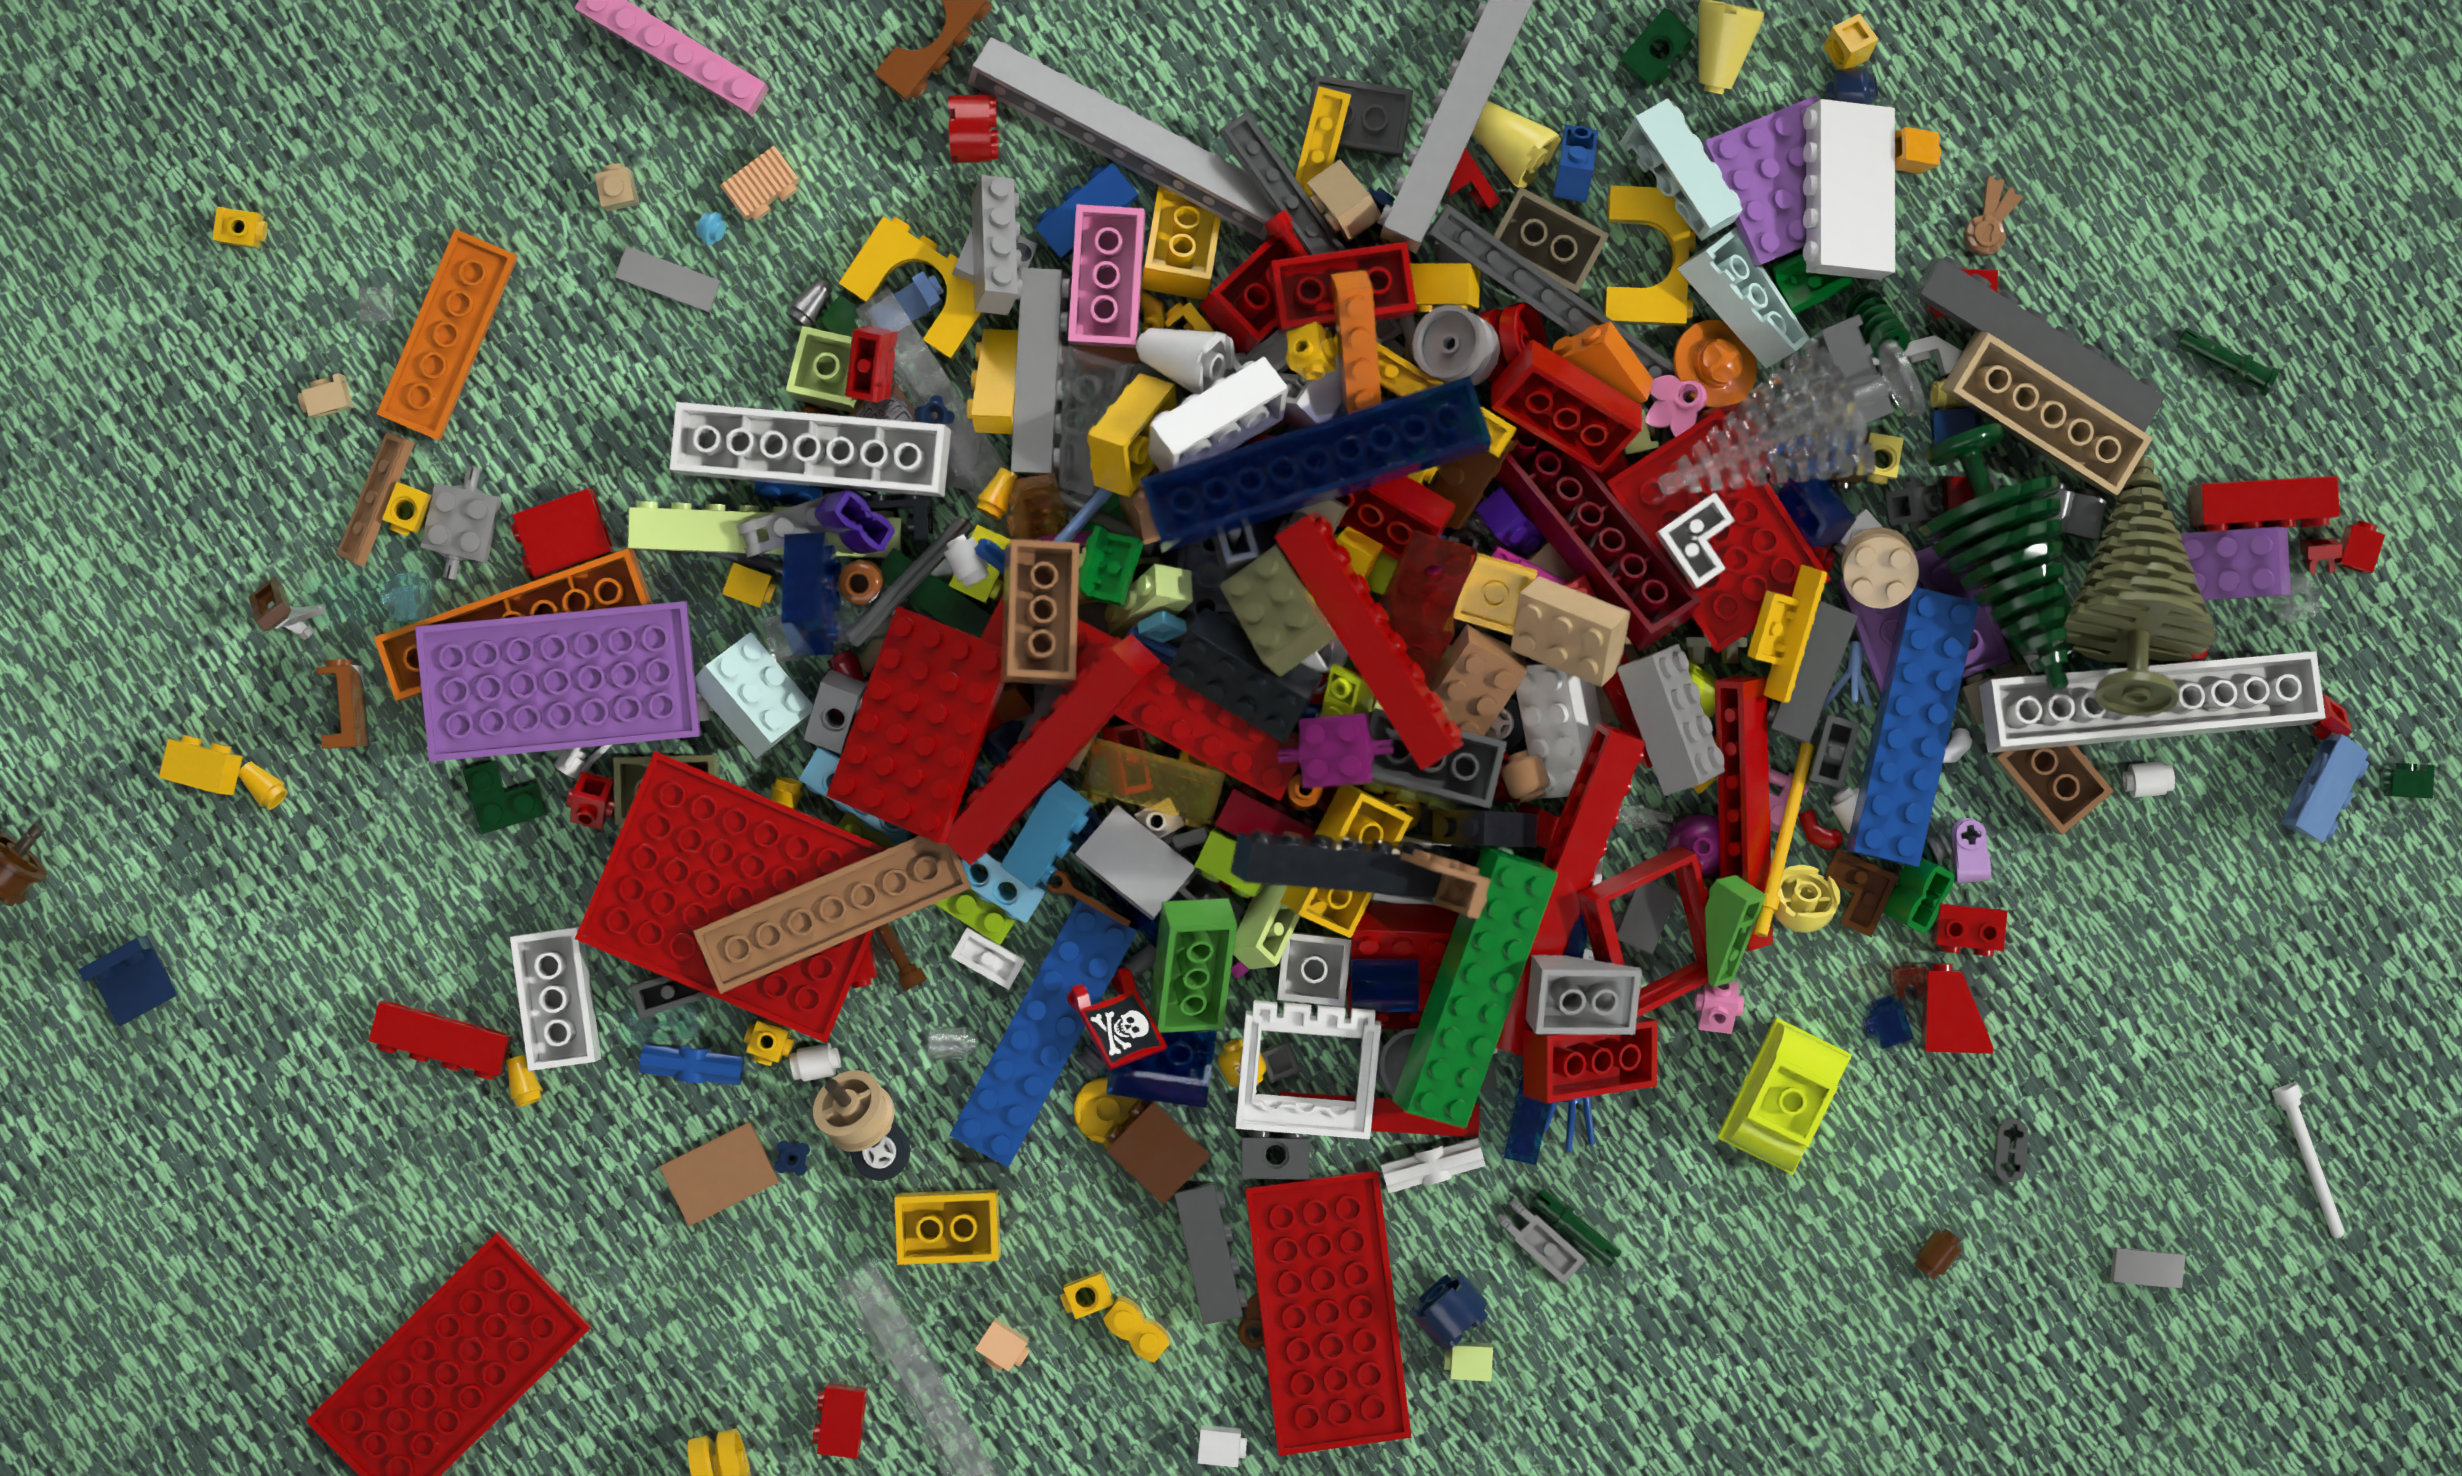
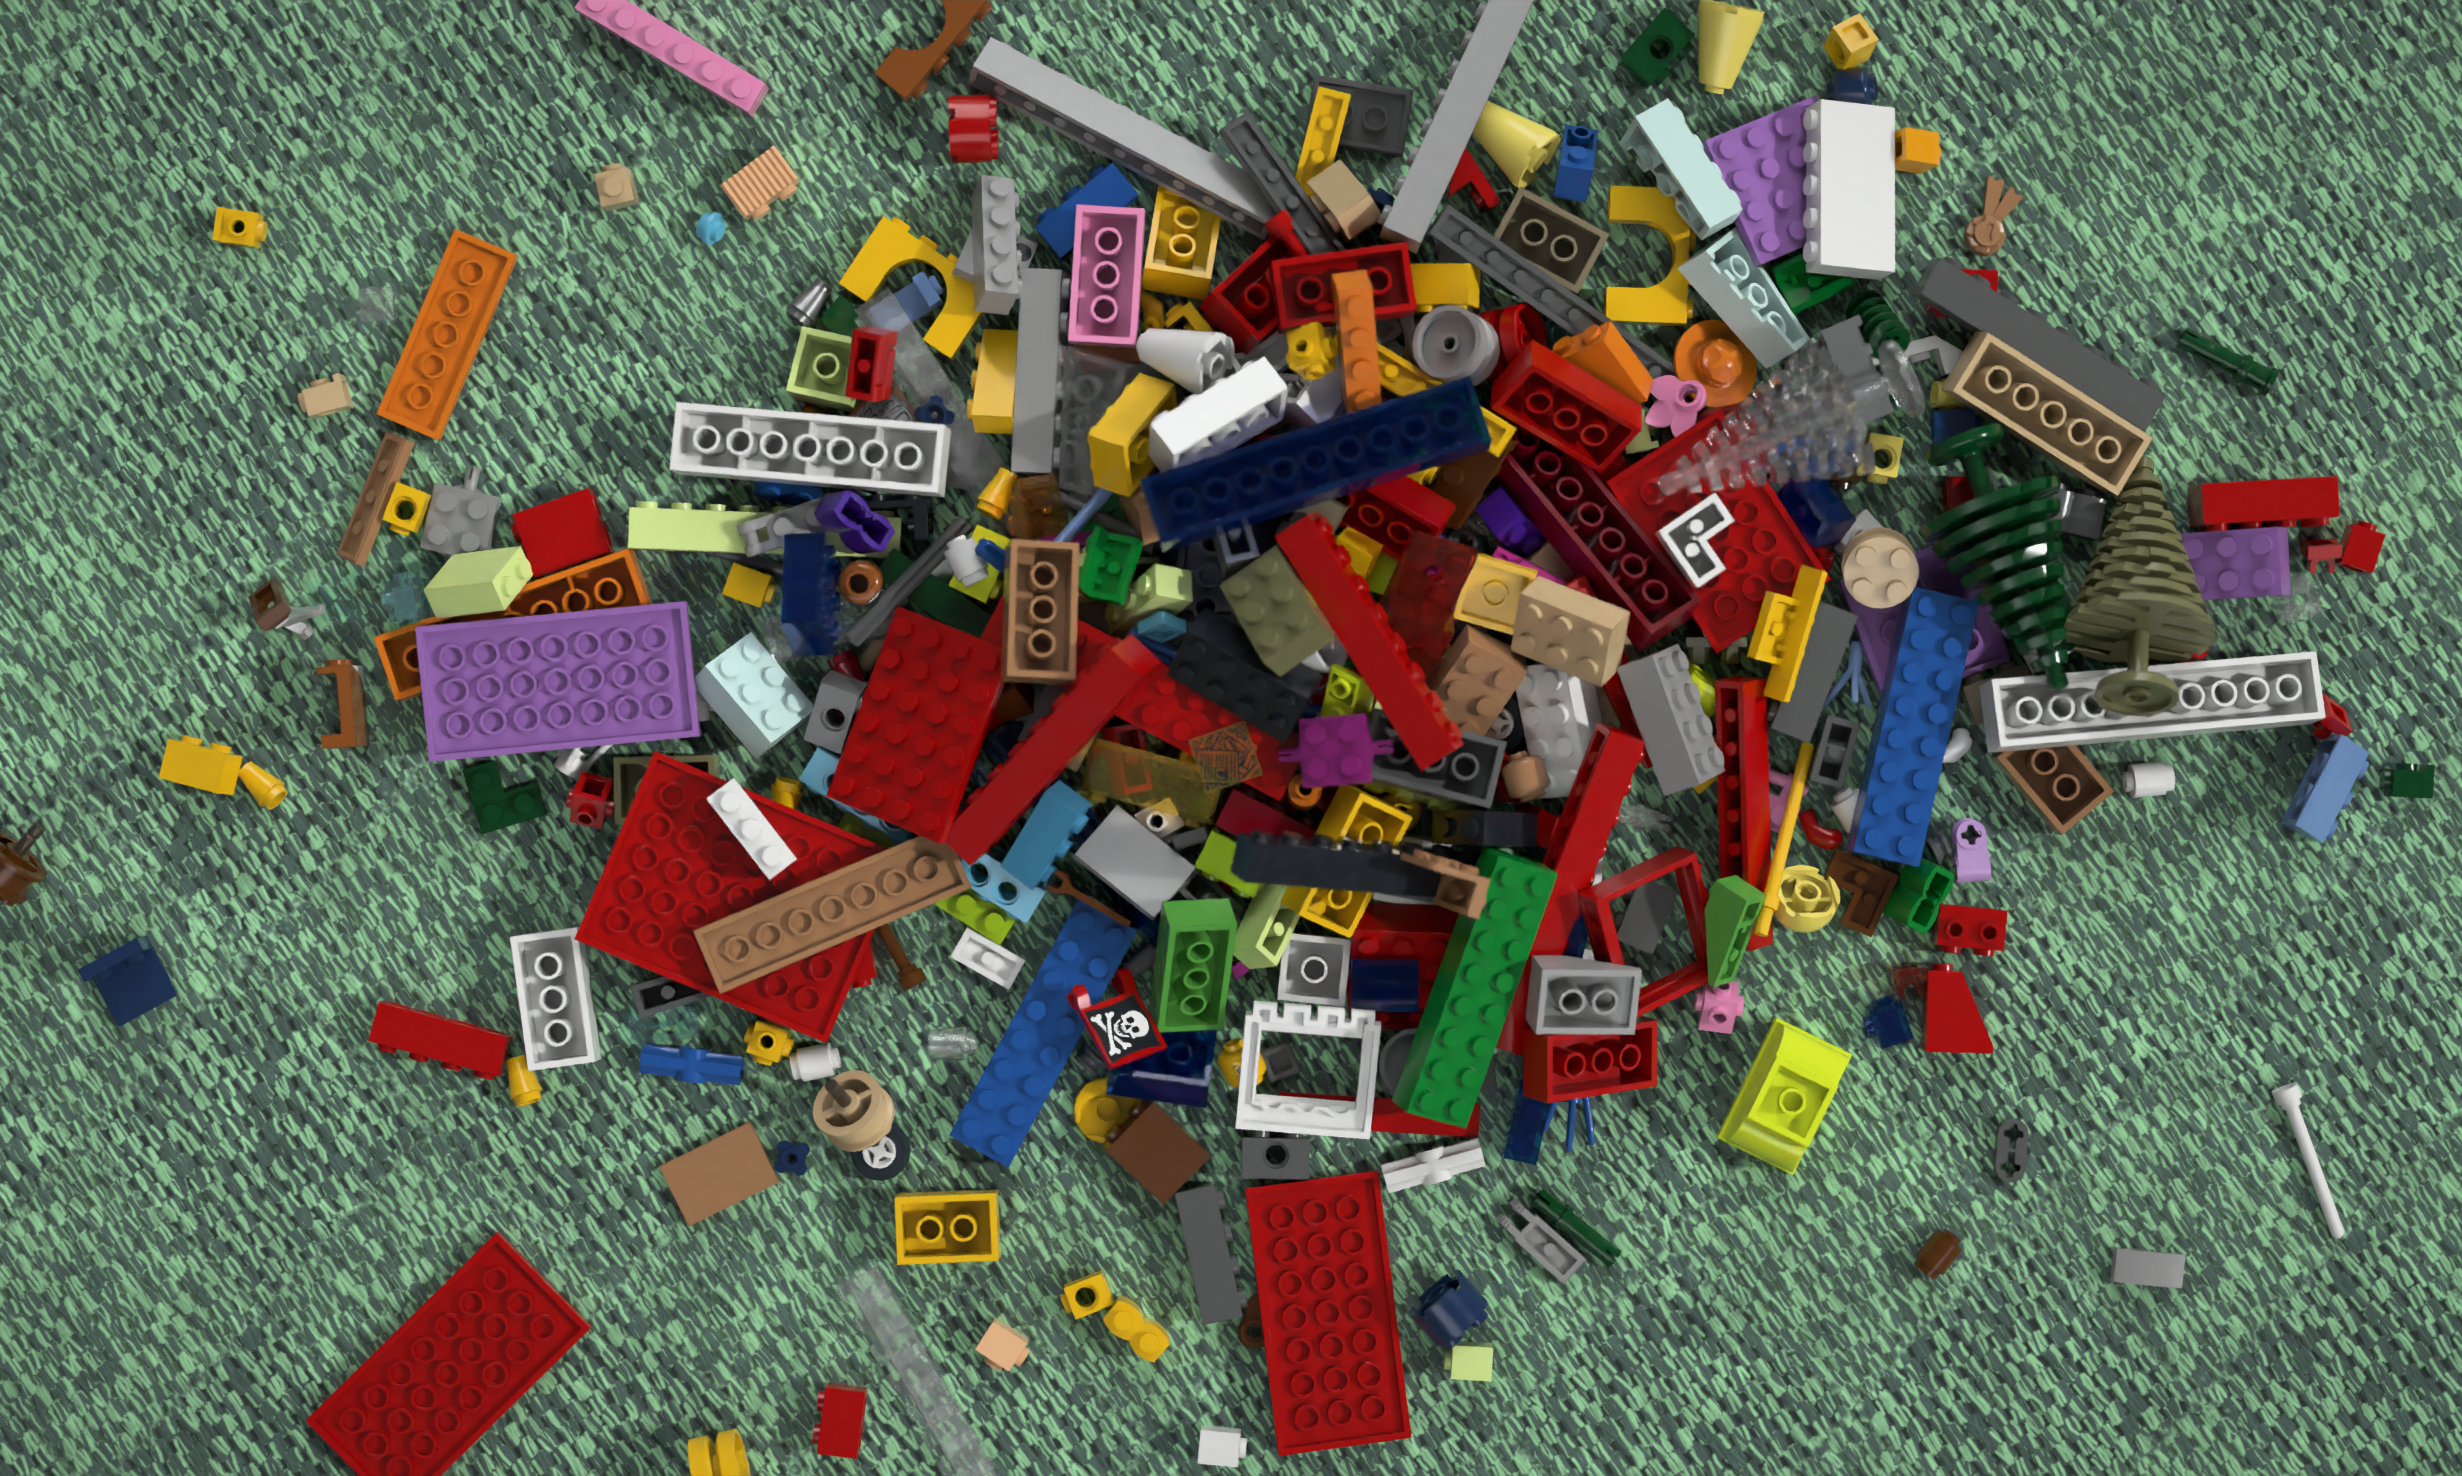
light grey tile [615,246,721,313] -> none
magenta cylinder [1665,813,1720,879] -> none
dark grey brick [1885,480,1941,530] -> none
none -> yellowish green brick [424,546,533,618]
none -> white brick [707,778,797,880]
none -> clear yellow piece [1188,721,1263,794]

